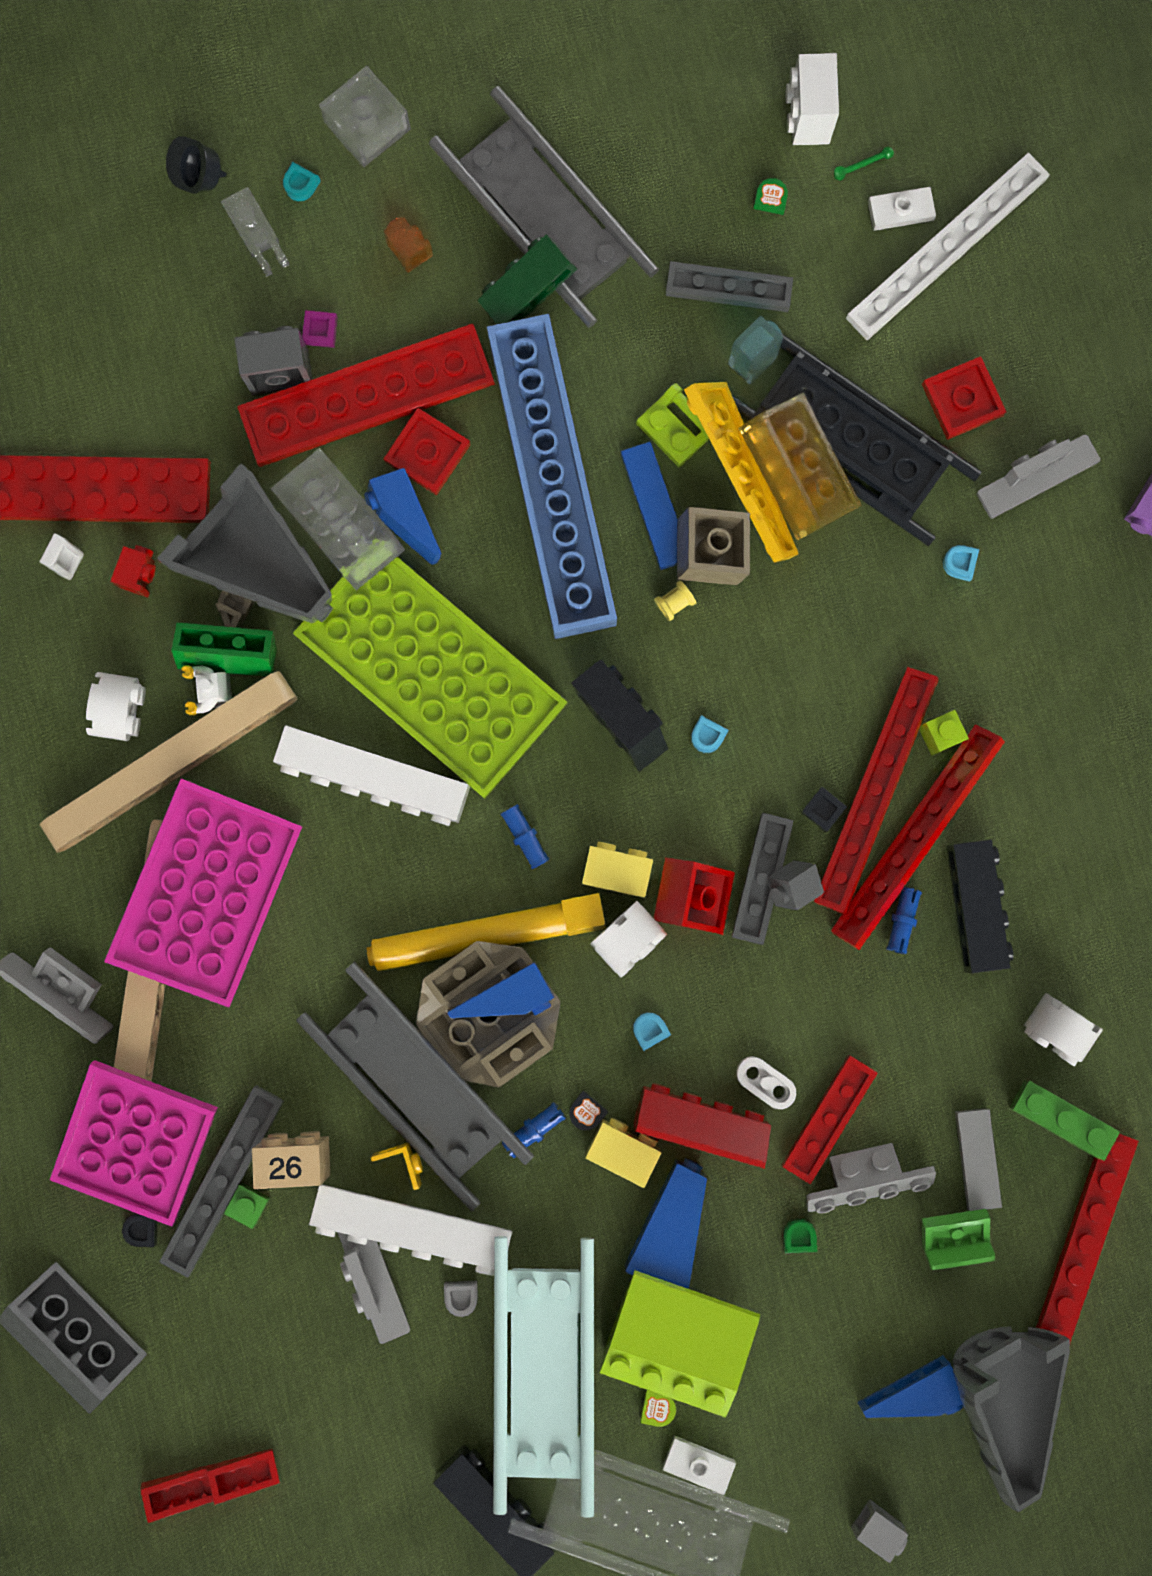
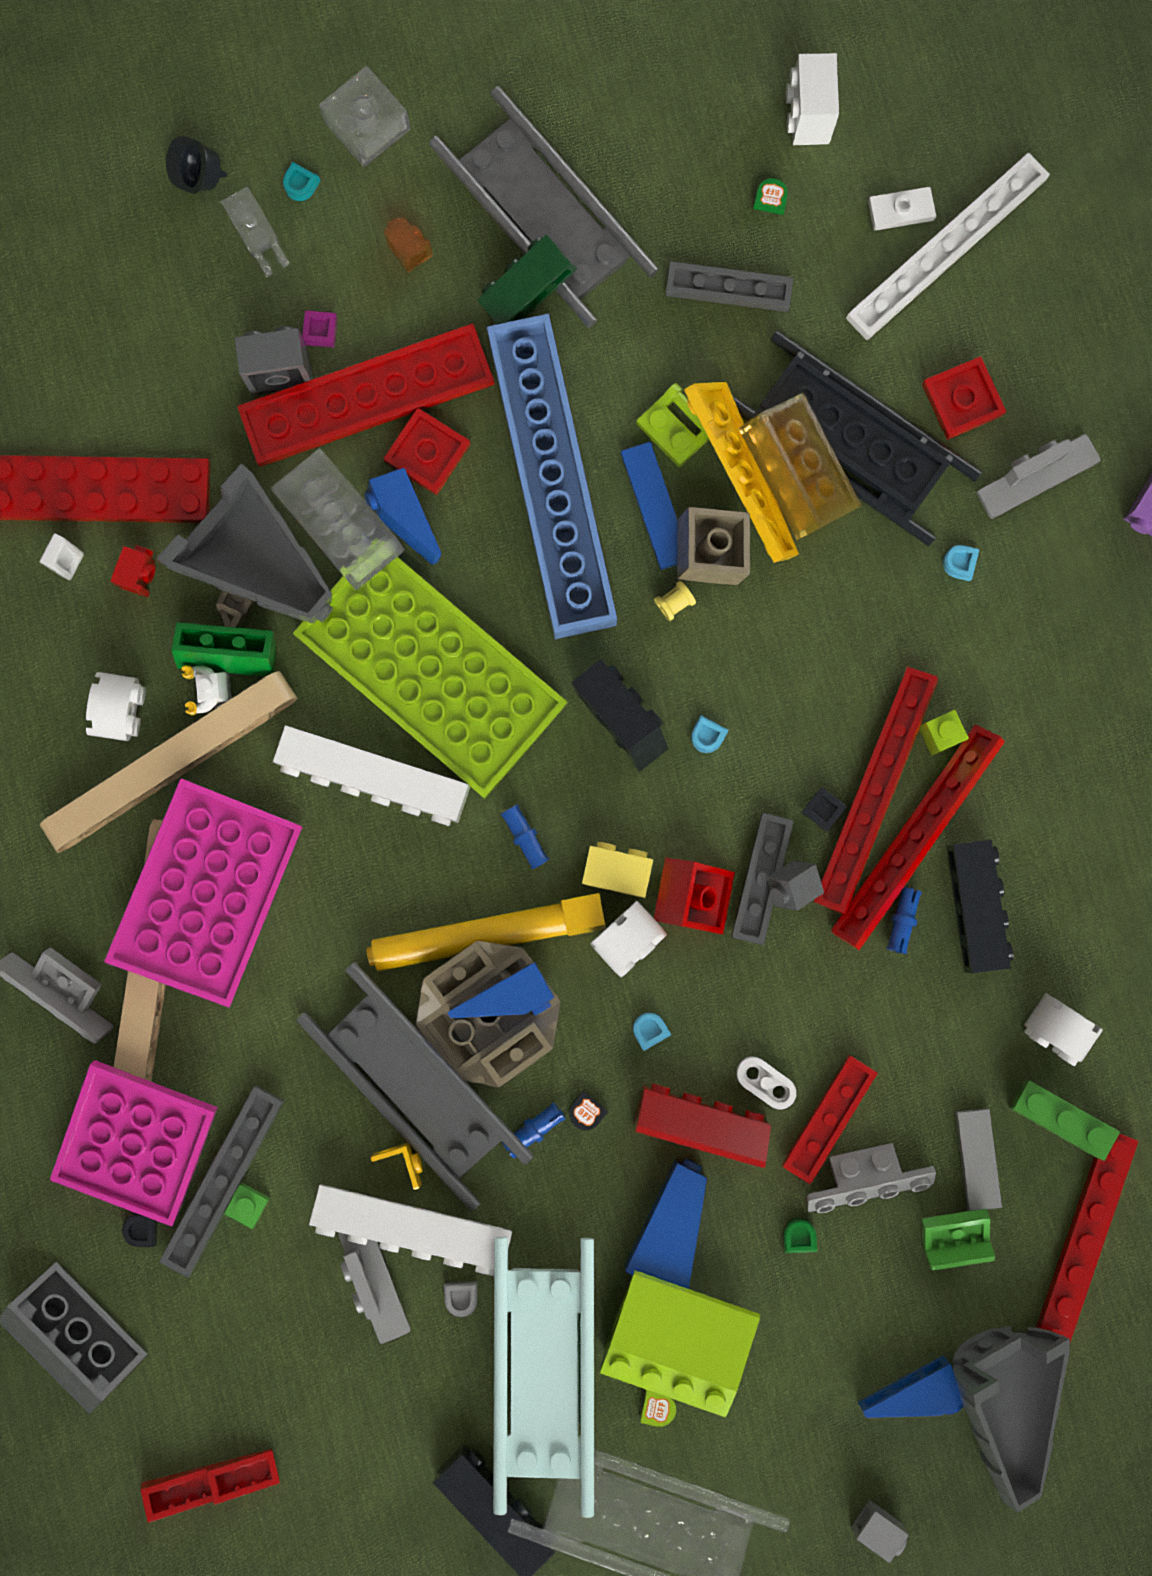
tan brick [252,1131,330,1189] -> none
light yellow brick [585,1118,662,1188] -> none
white plate [662,1435,736,1495] -> none
clear light blue brick [728,316,784,385] -> none
green hinge [833,146,894,181] -> none

